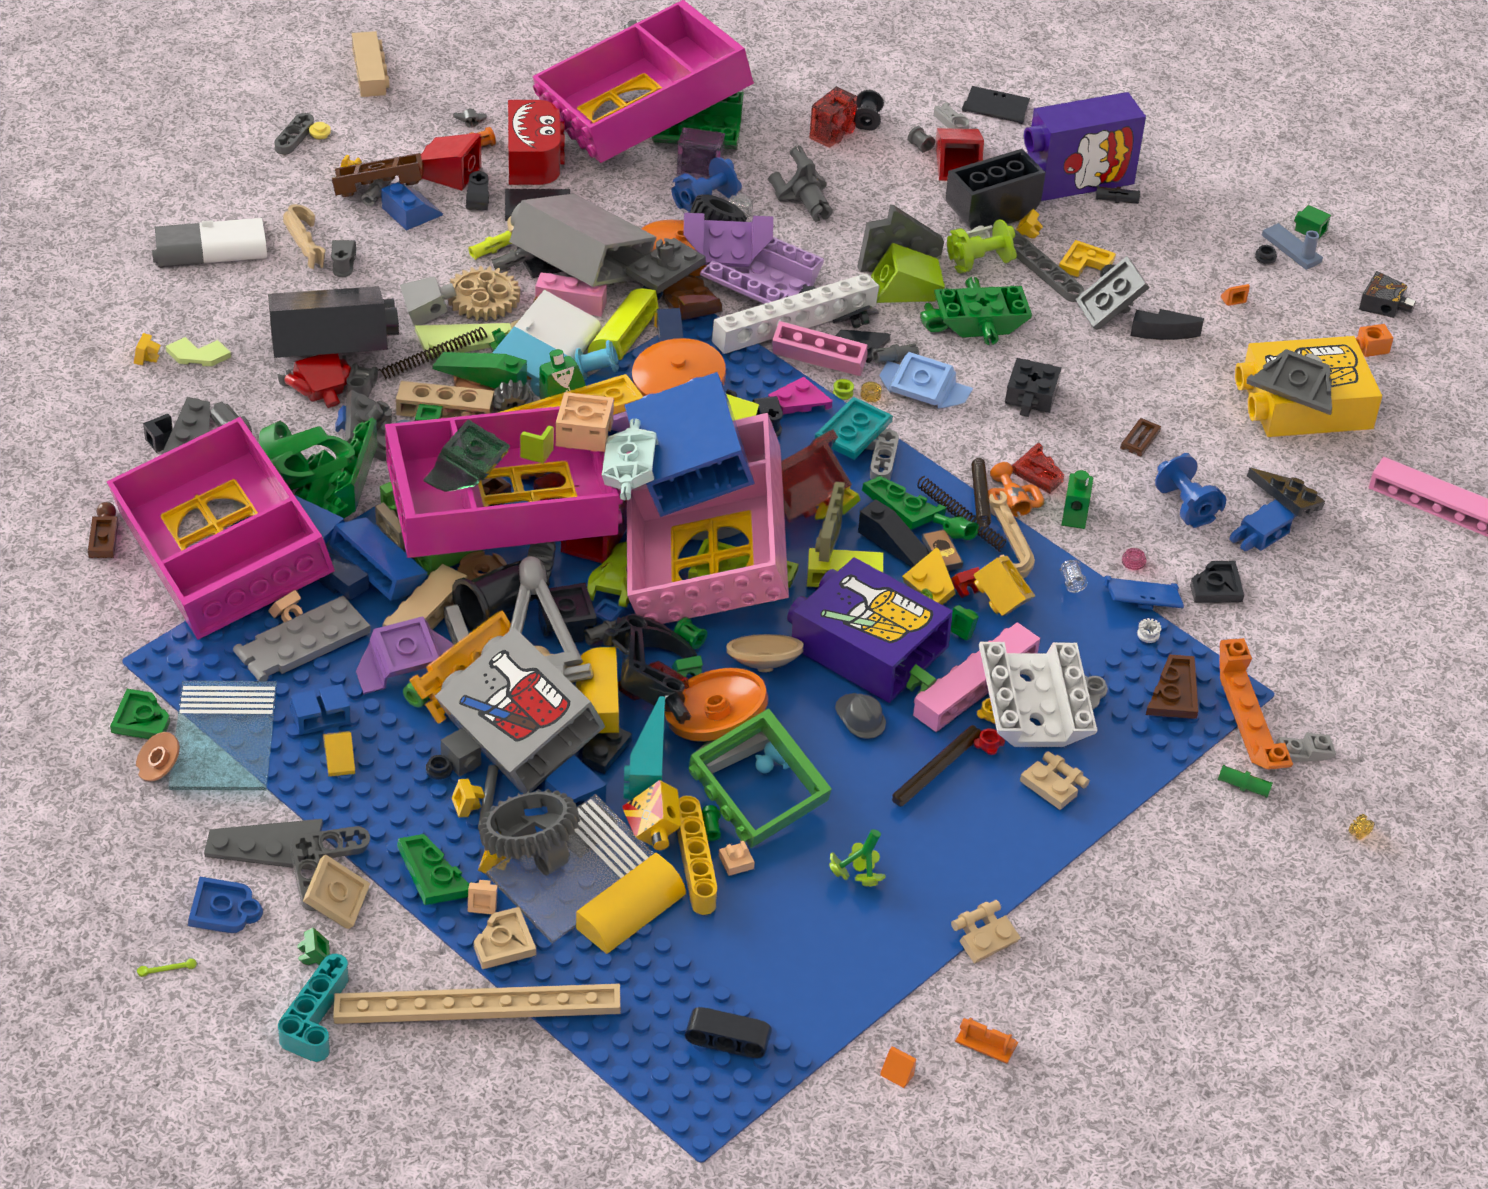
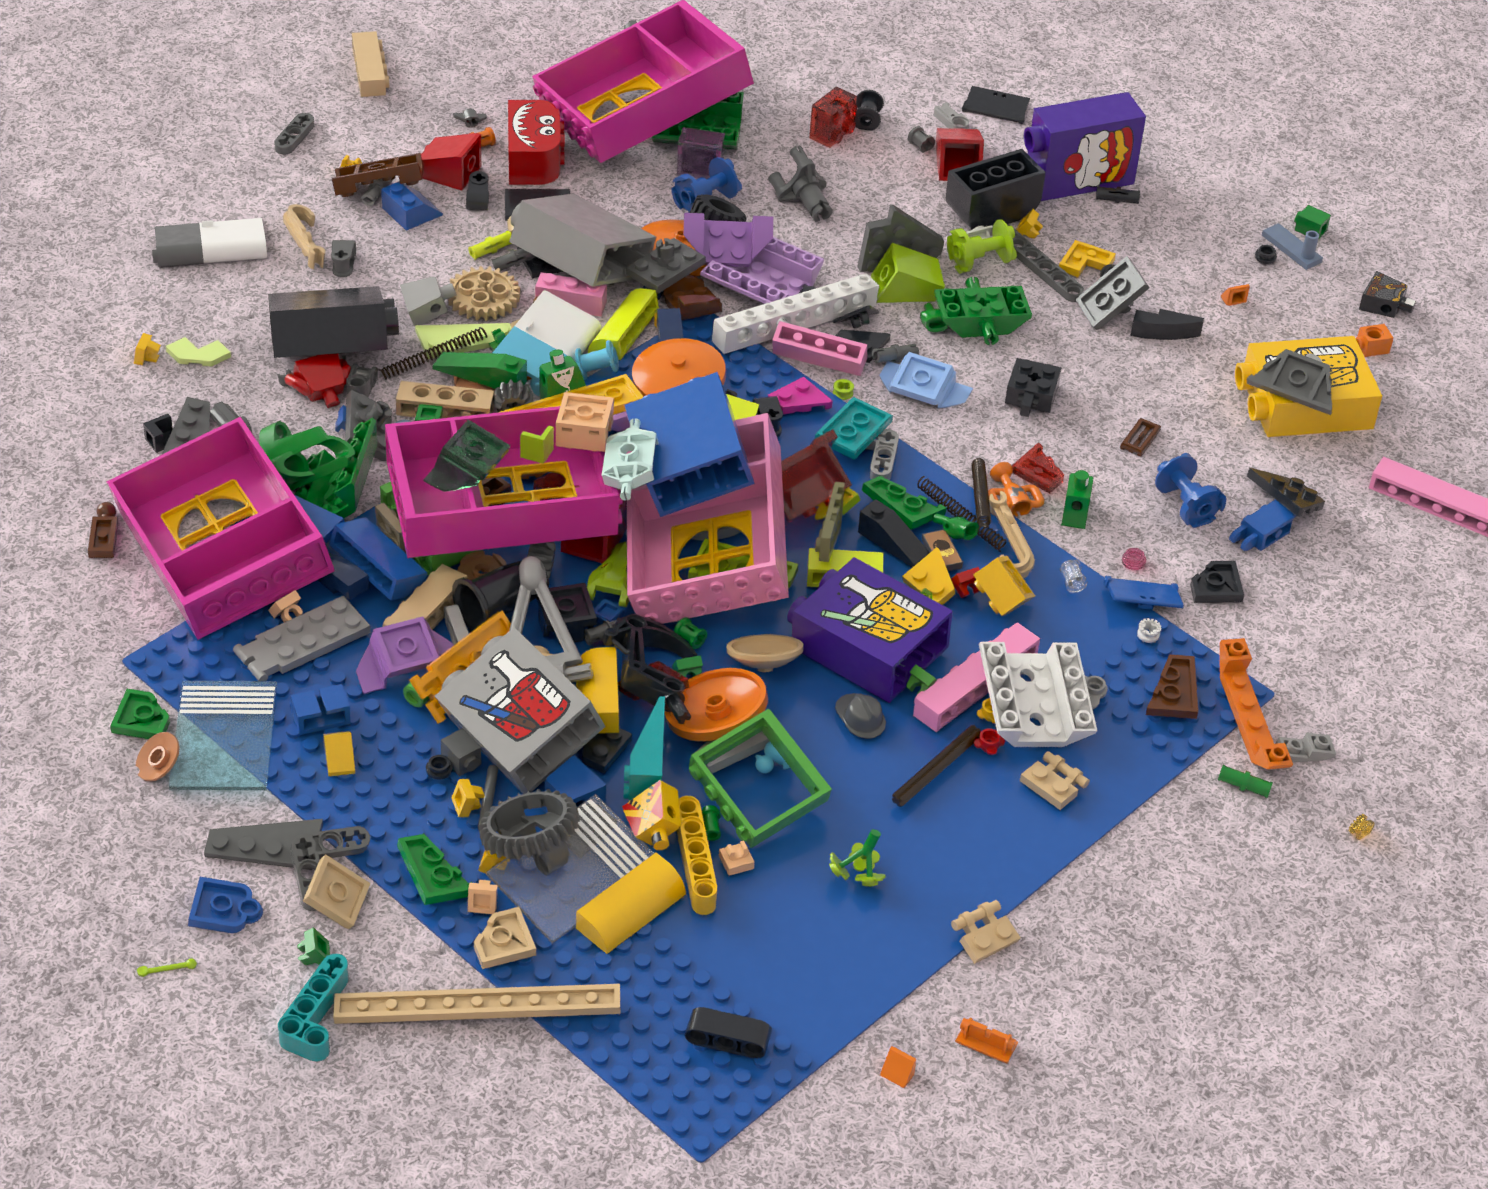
light yellow plate [309,122,331,139] -> none
clear gear [729,193,753,219] -> none
clear yellow bush [861,382,882,402] -> none
green tile [951,605,979,641] -> none

